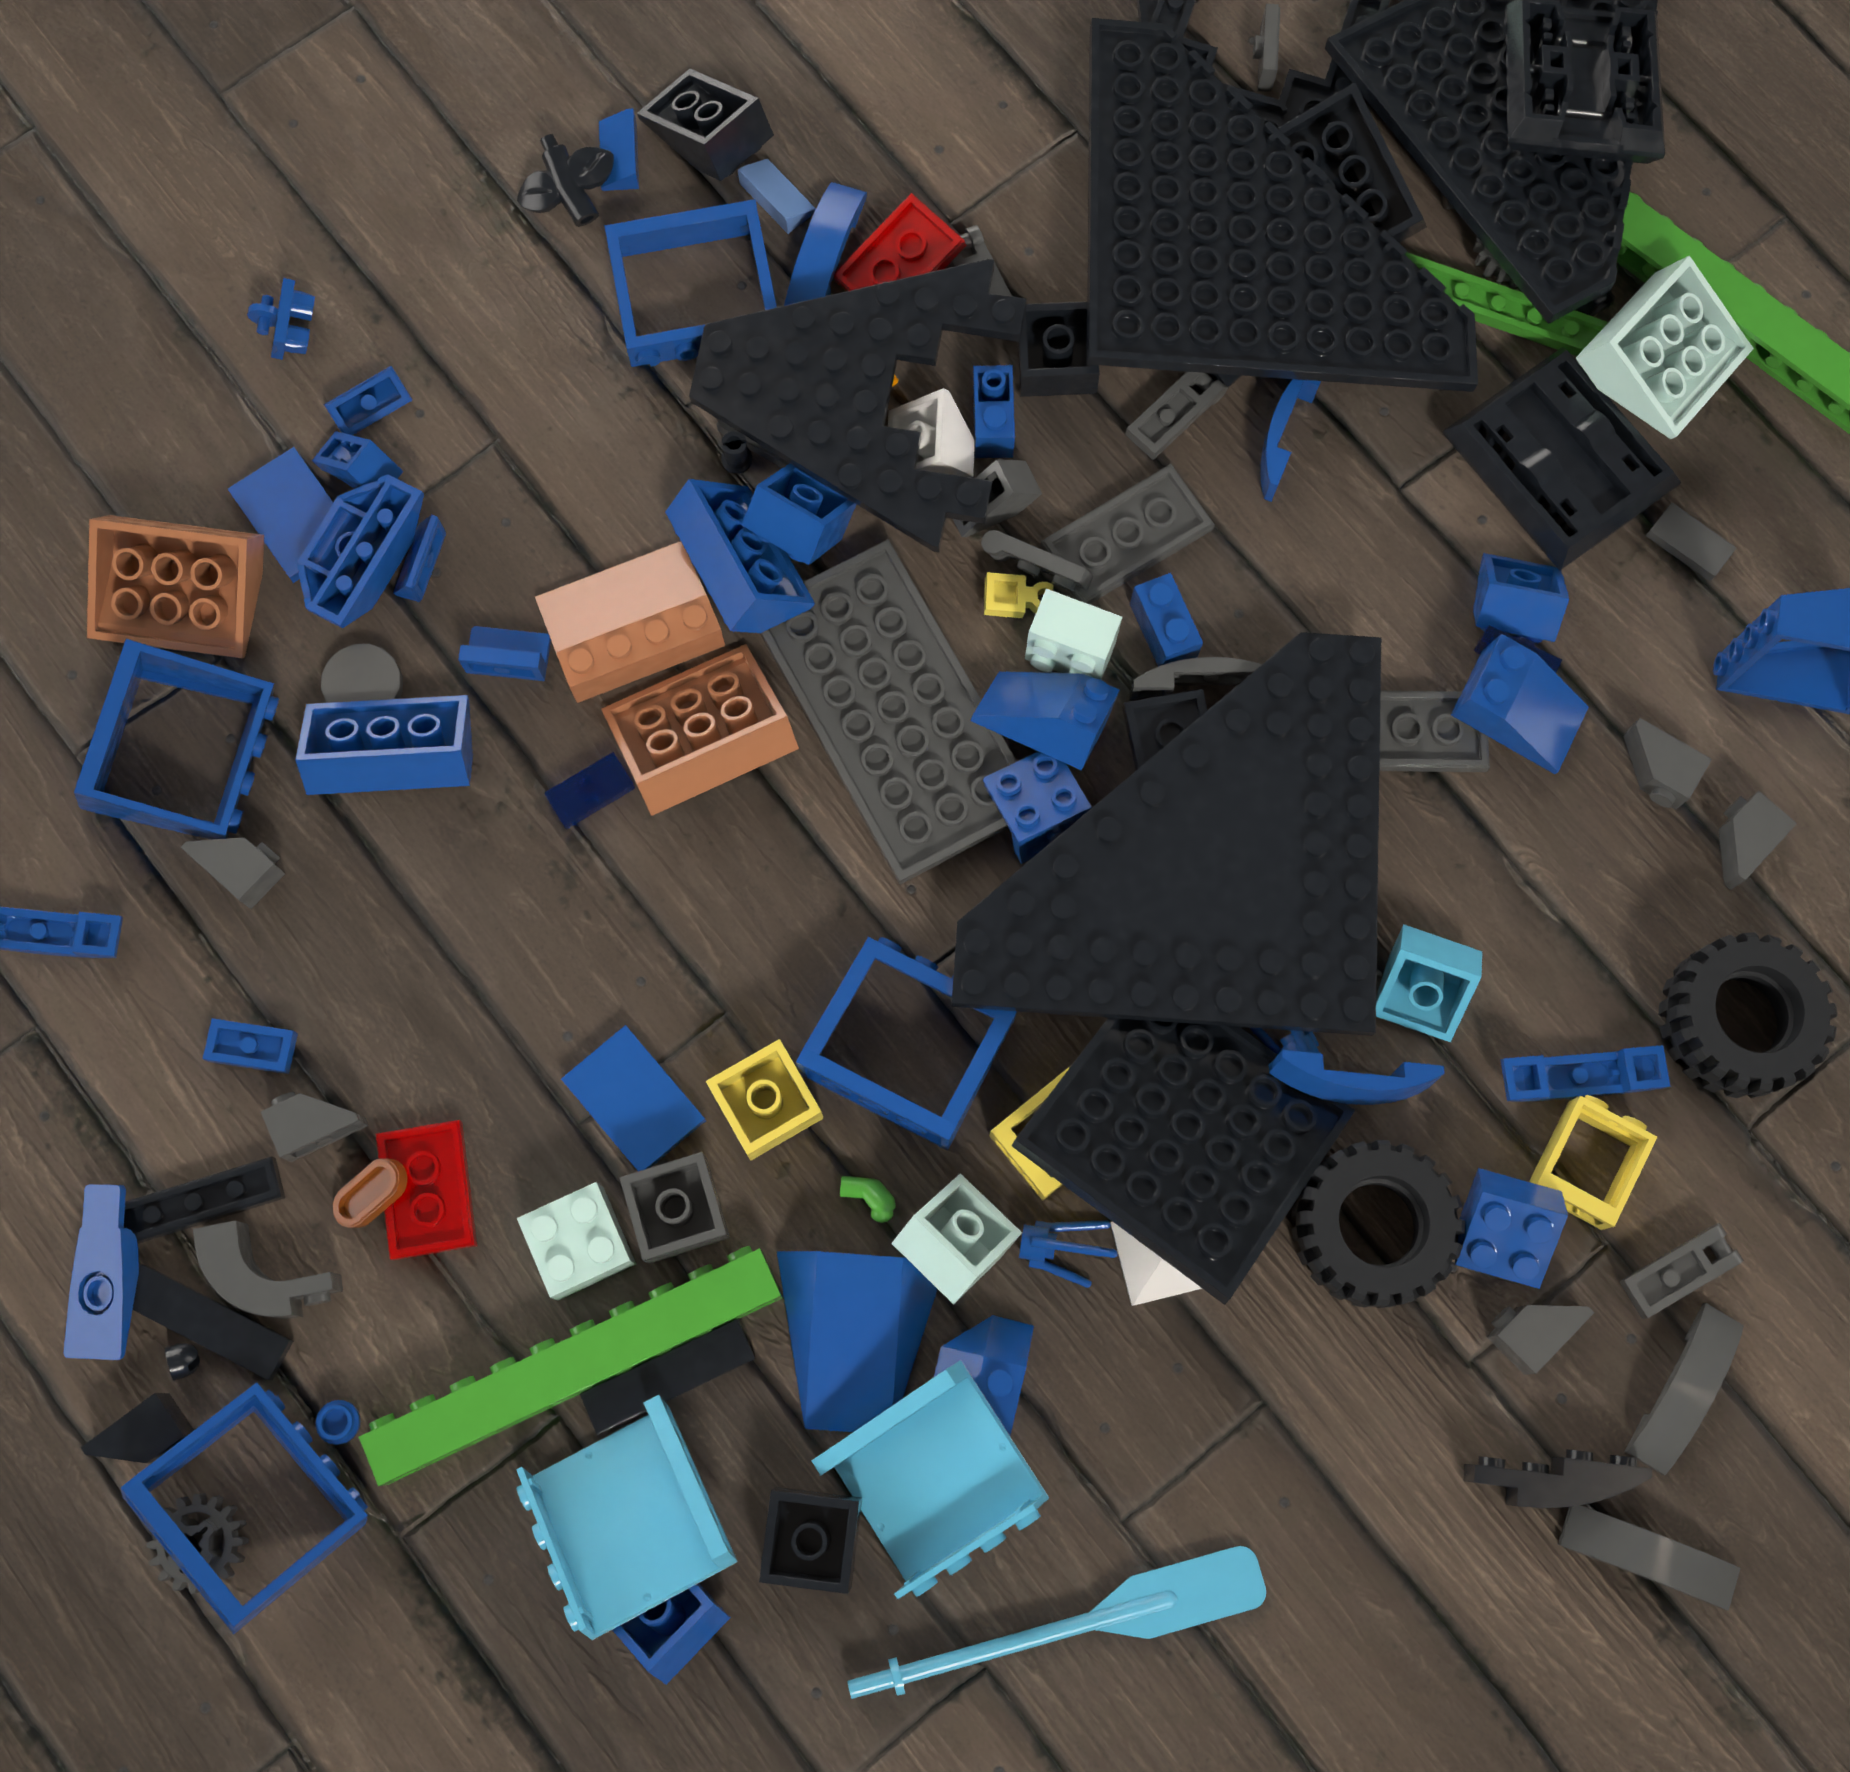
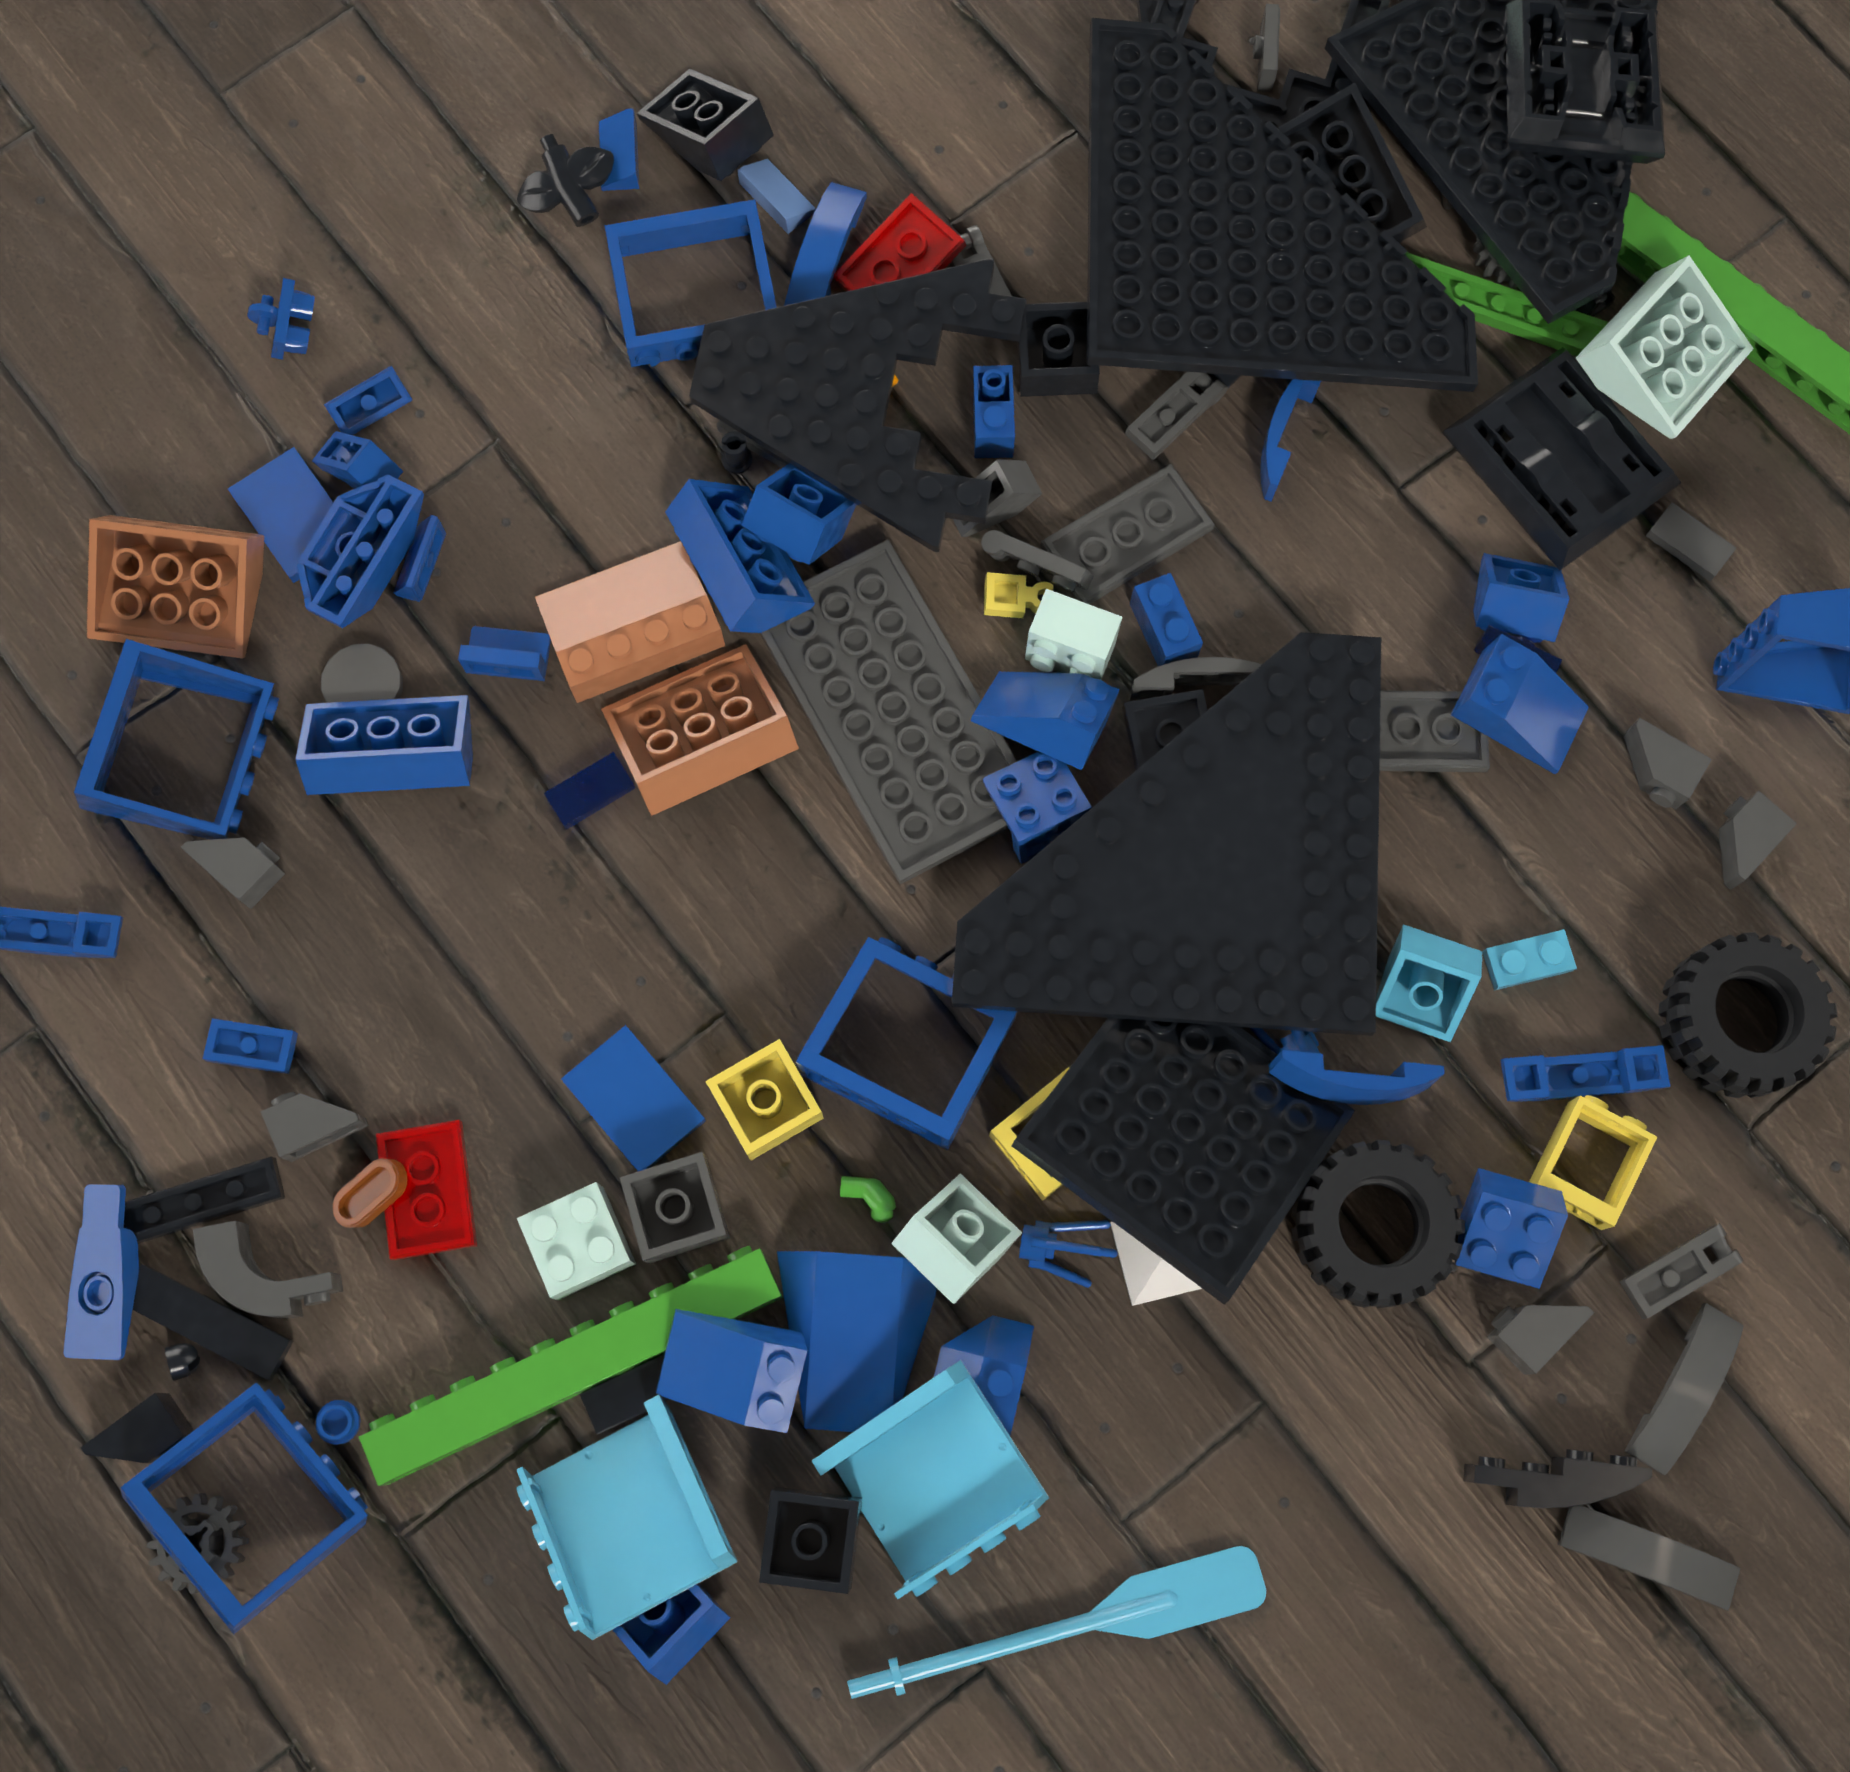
white slope [888,388,975,478] -> none
none -> blue slope [656,1309,807,1433]
none -> medium azure plate [1482,929,1577,991]

